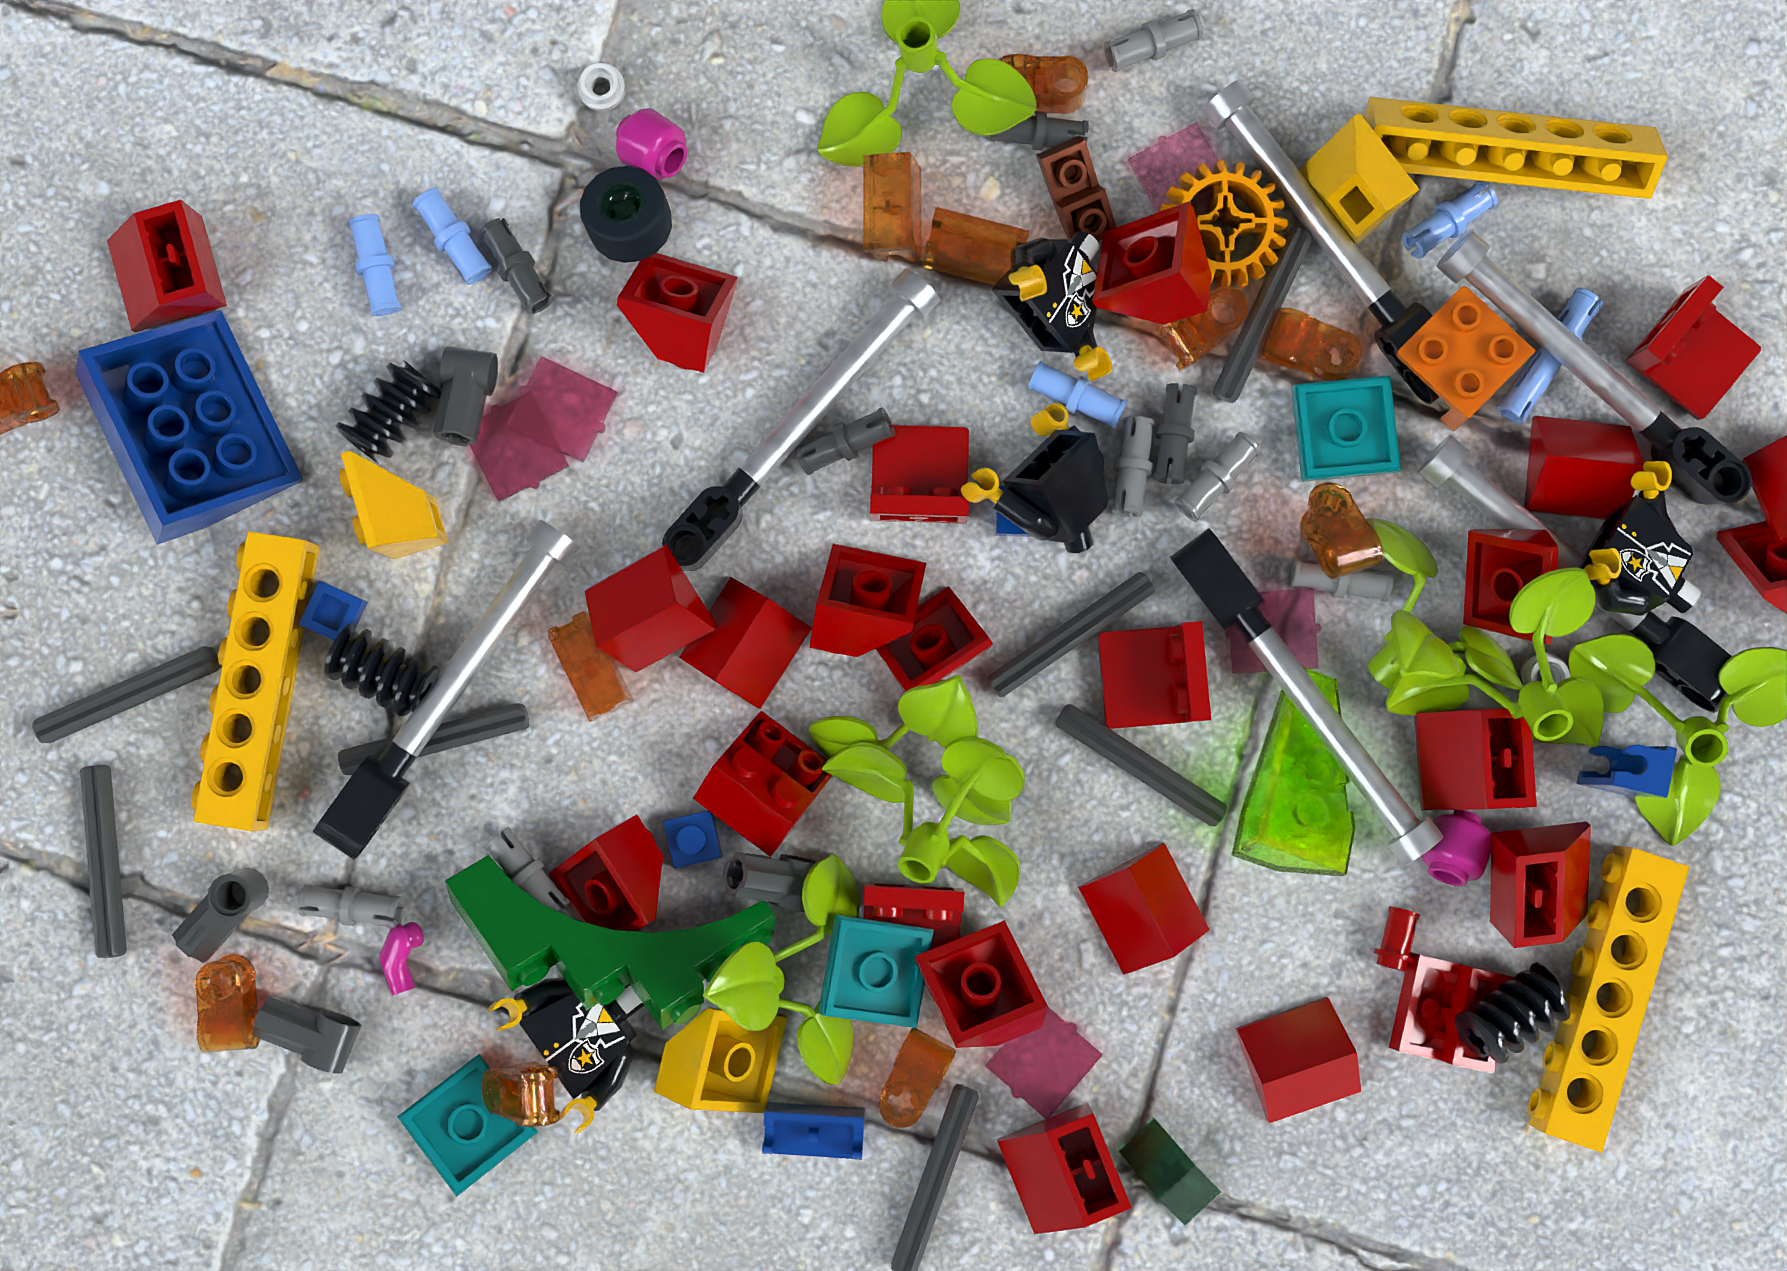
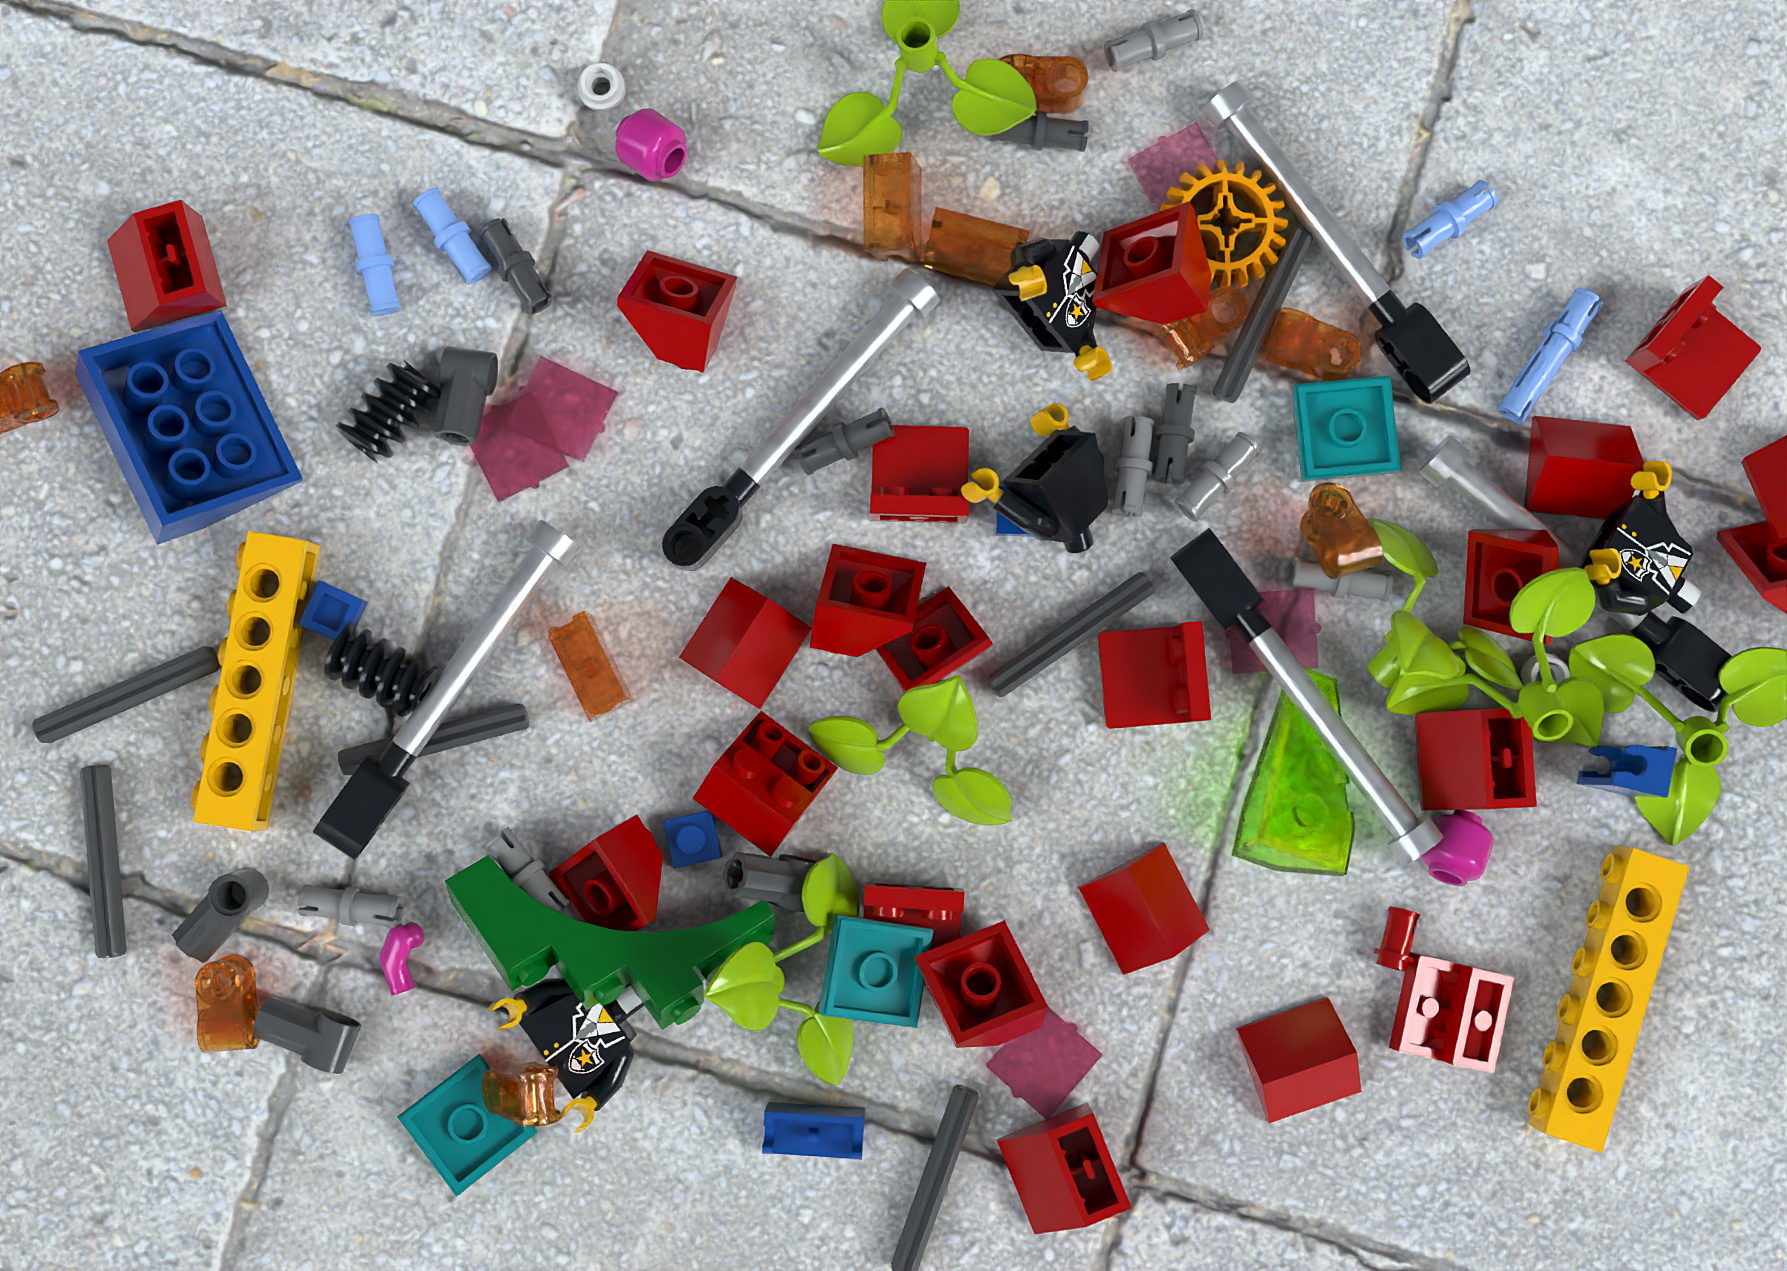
yellow slope [339,451,449,559] -> none
black wheel [580,166,672,263] -> none
red slope [584,544,718,673] -> none
yellow slope [654,1007,787,1113] -> none
lime plant [822,737,1026,908] -> none
clear orange piece [879,1028,957,1128] -> none
light blue pin [1028,361,1128,429] -> none
copper slope [1036,136,1116,241] -> none
dark grey axle [1055,704,1228,827] -> none
clear green slope [1117,1117,1221,1225] -> none
yellow slope [1299,112,1420,244] -> none
yellow brick [1364,97,1668,199] -> none
orange bracket [1396,286,1536,432] -> none
flat silver piece [1436,229,1752,505] -> none
black piece [1454,962,1571,1064] -> none
red slope [1490,821,1591,948] -> none

